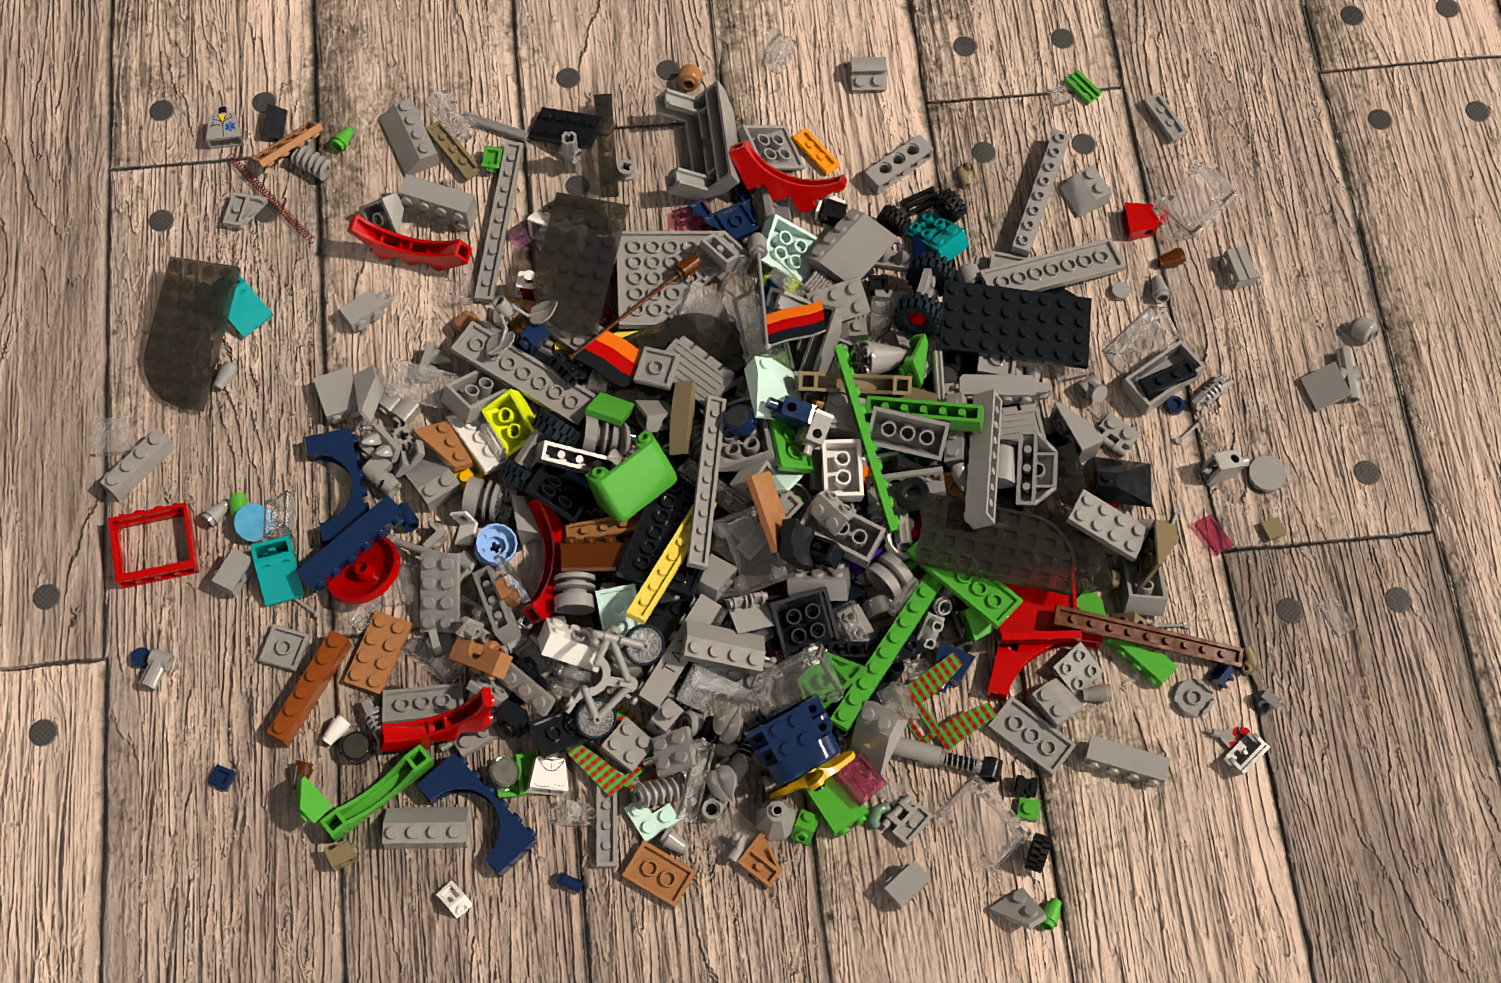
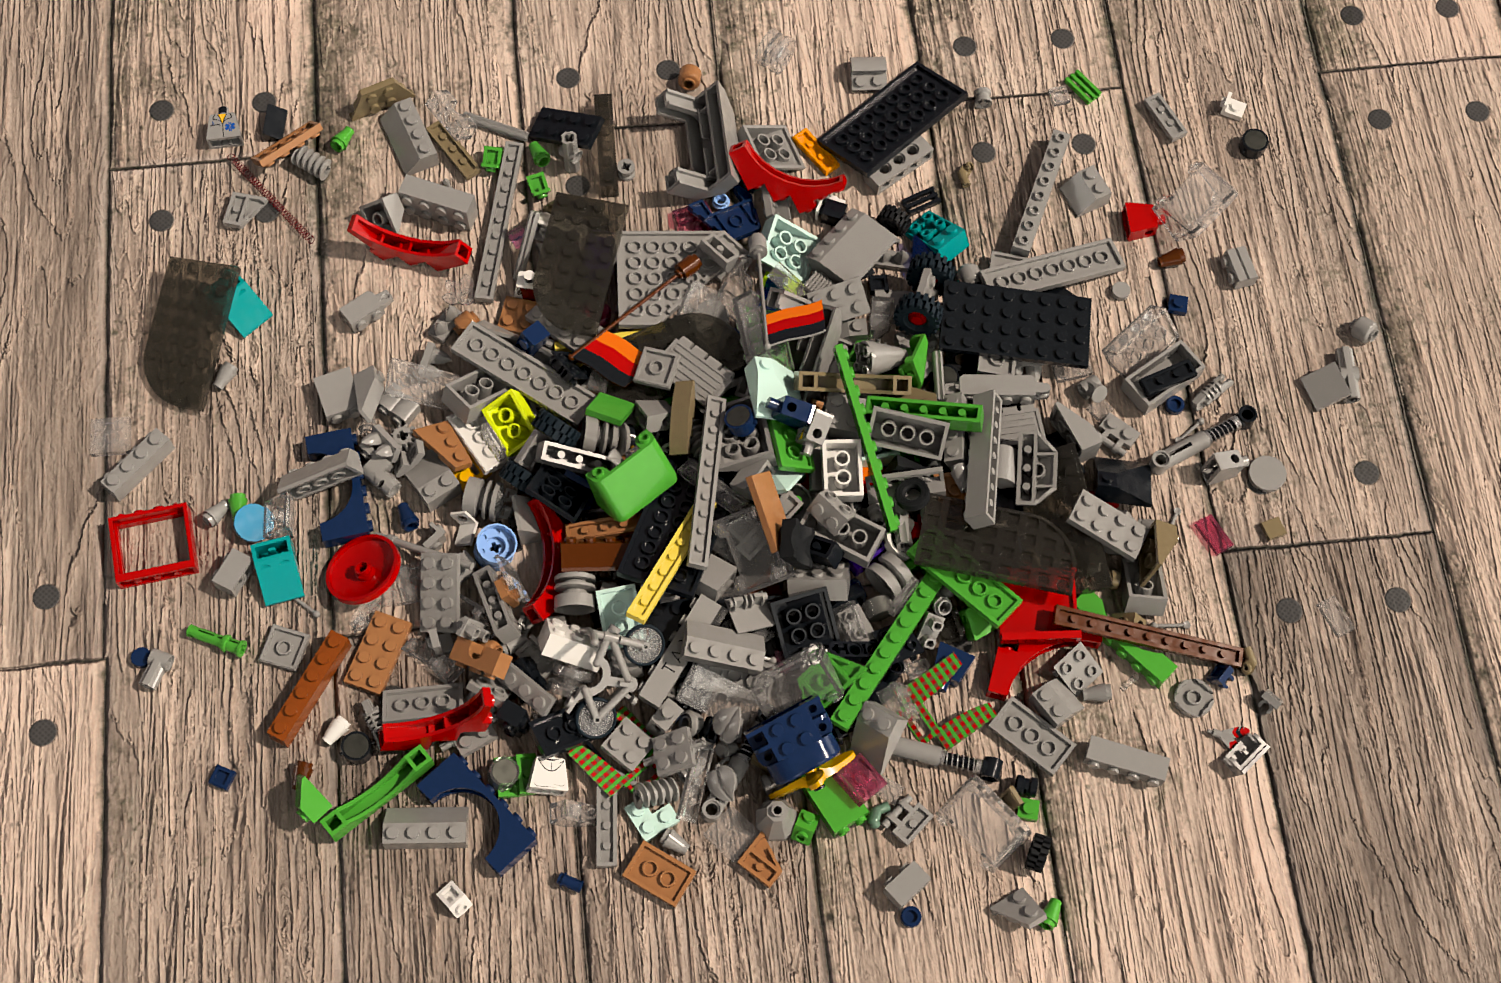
dark blue brick [296,495,406,593] -> none
dark tan brick [324,841,359,872] -> none
light grey plant [486,295,557,355] -> none
light grey arm [727,831,746,863] -> none
black tyre [933,188,967,223] -> none
light grey cone [1152,275,1170,303] -> none
none -> bright green pin [186,624,247,658]
none -> light grey slope [277,448,364,501]
none -> dark tan wing [349,77,415,122]
none -> light grey tile [428,305,462,344]
none -> light grey axle [513,210,540,281]
none -> bright green bracket [525,171,551,200]
none -> bright green cone [529,141,550,167]
none -> light blue plate [712,194,730,210]
none -> black plate [817,61,968,178]
none -> dark blue tile [900,906,921,928]
none -> light grey wheel [974,87,992,109]
none -> dark tan tile [997,785,1024,814]
none -> piece [1149,405,1257,475]
none -> dark blue plate [1167,294,1188,316]
none -> white bracket [1220,92,1247,121]
none -> piece [1239,129,1269,159]

